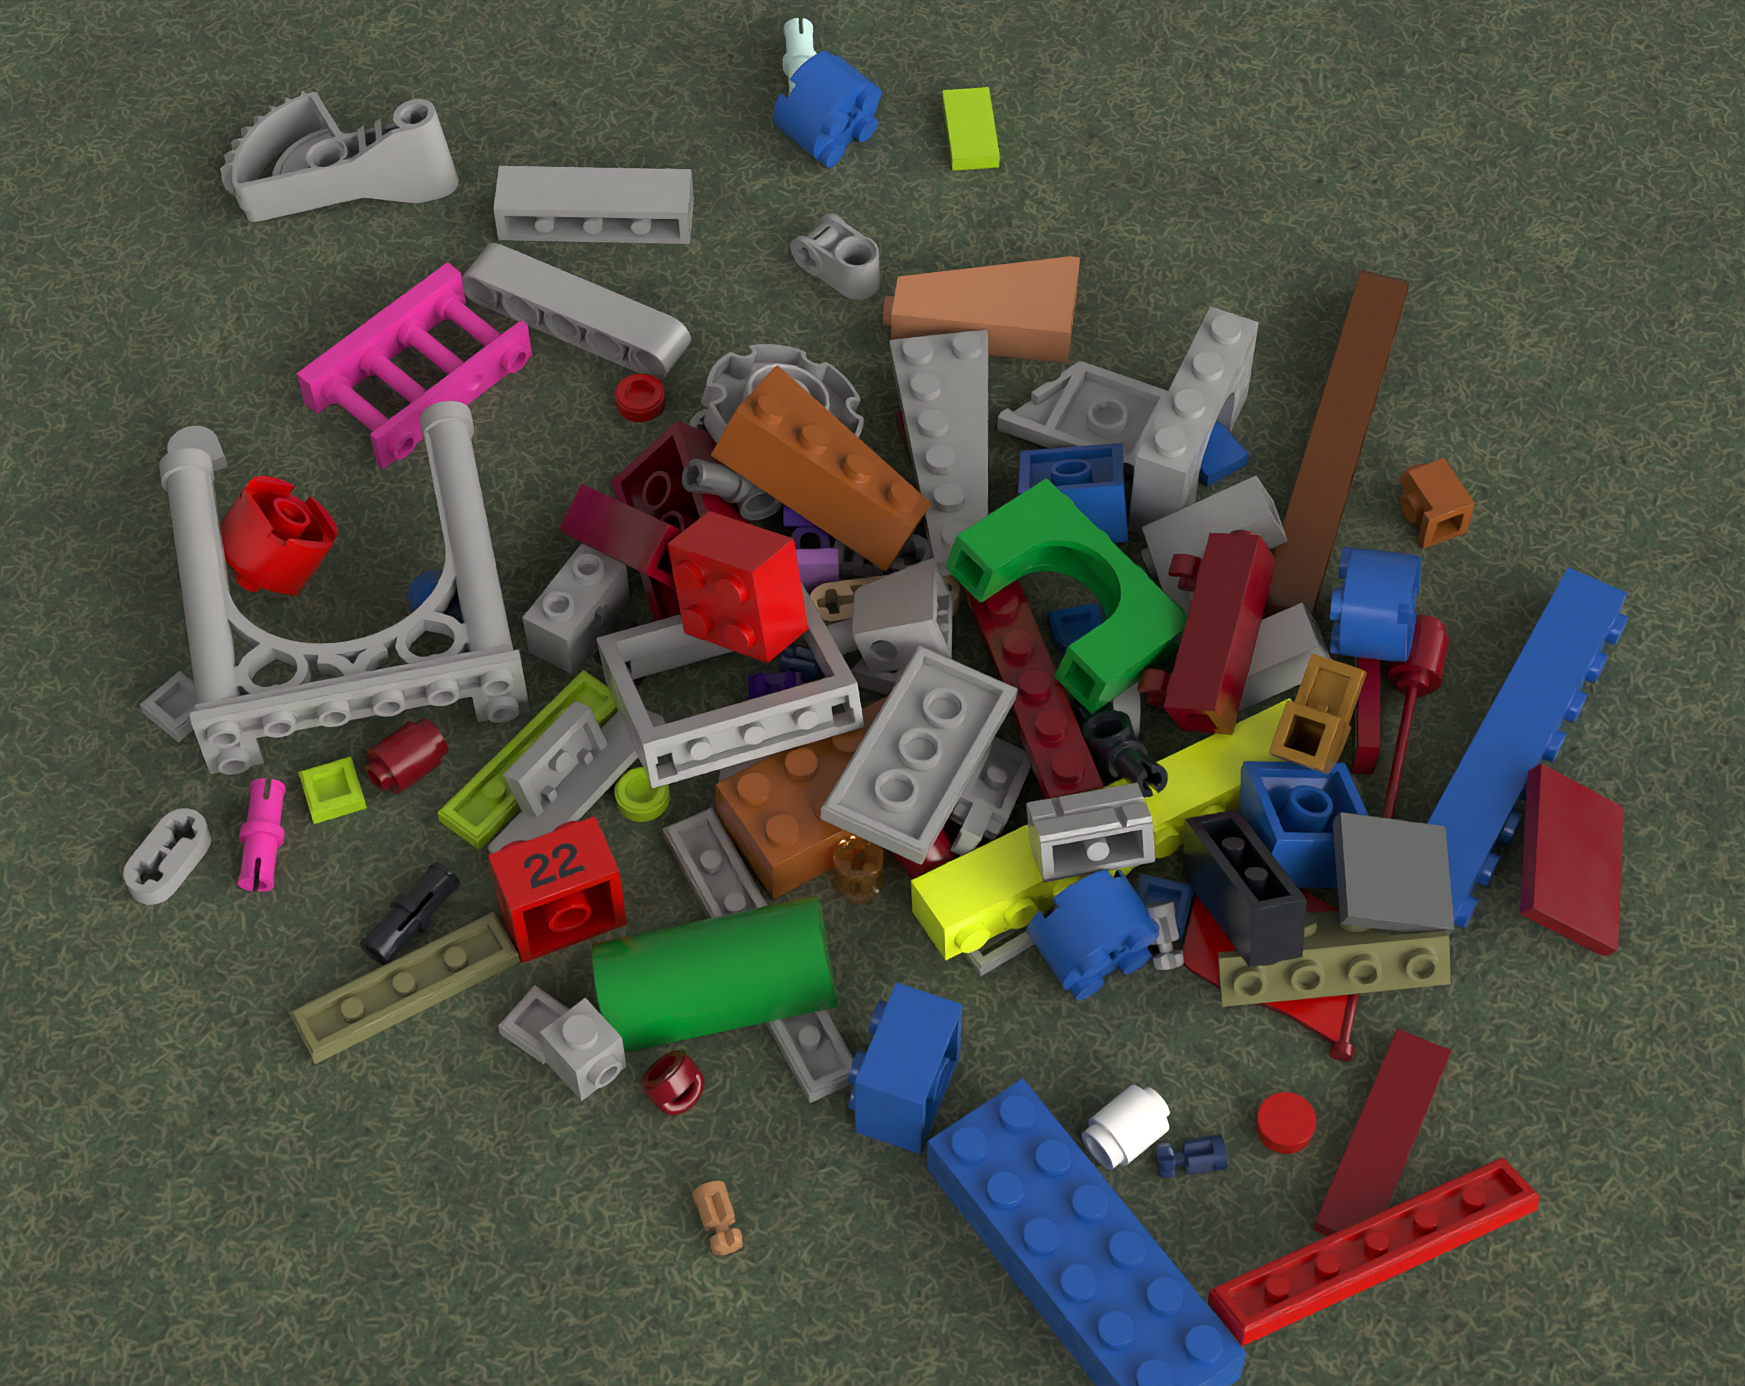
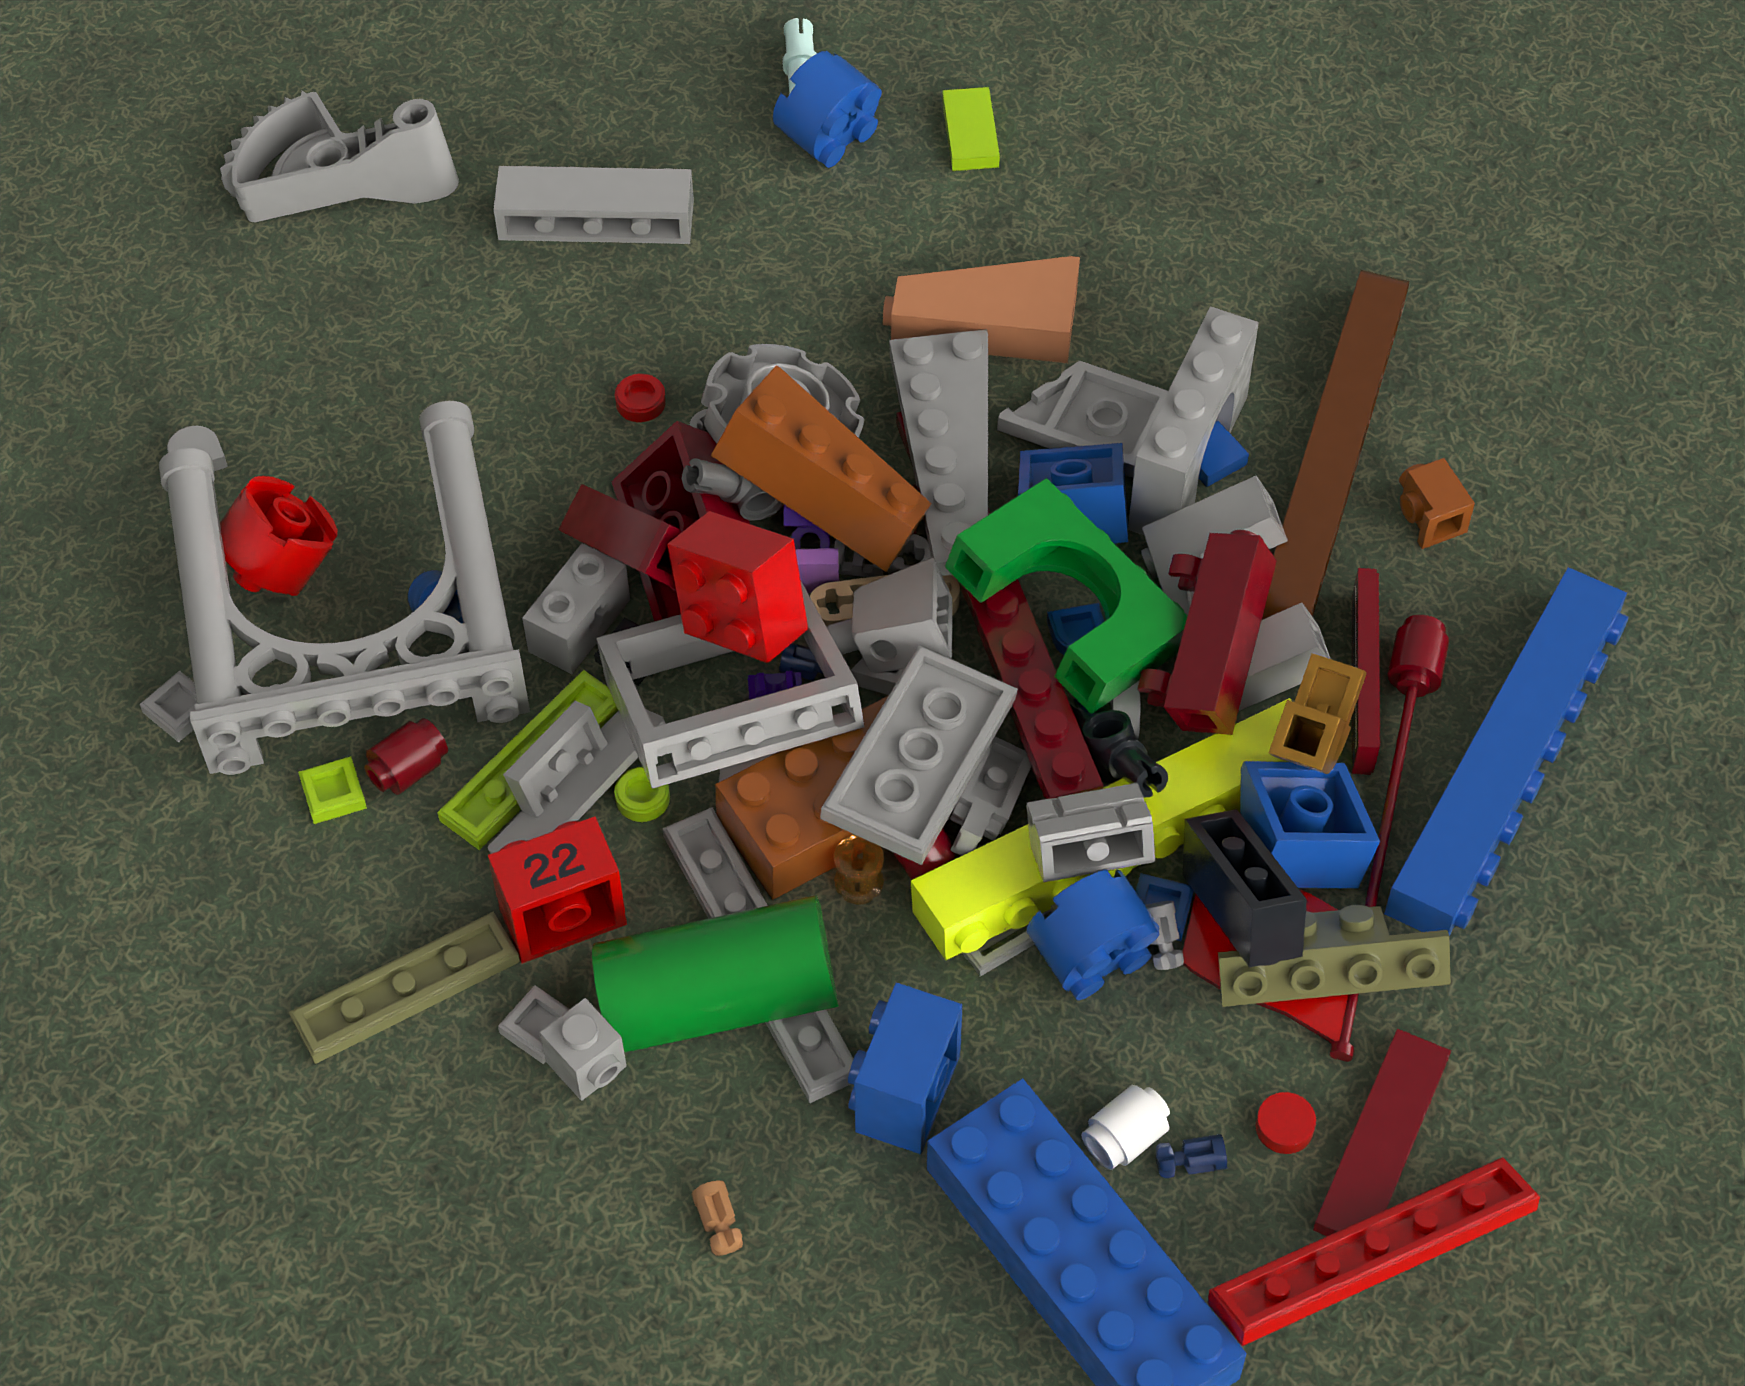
light grey beam [123,808,211,905] -> none
dark pink pin [238,778,286,891] -> none
dark pink fence [297,262,532,469] -> none
black pin [360,861,460,965] -> none
light grey beam [462,243,691,380] -> none
dark red tile [641,1050,705,1116] -> none
light grey piece [790,213,880,300] -> none
blue brick [1330,546,1421,662] -> none
dark grey tile [1333,812,1455,934] -> none
dark red tile [1520,763,1624,956] -> none

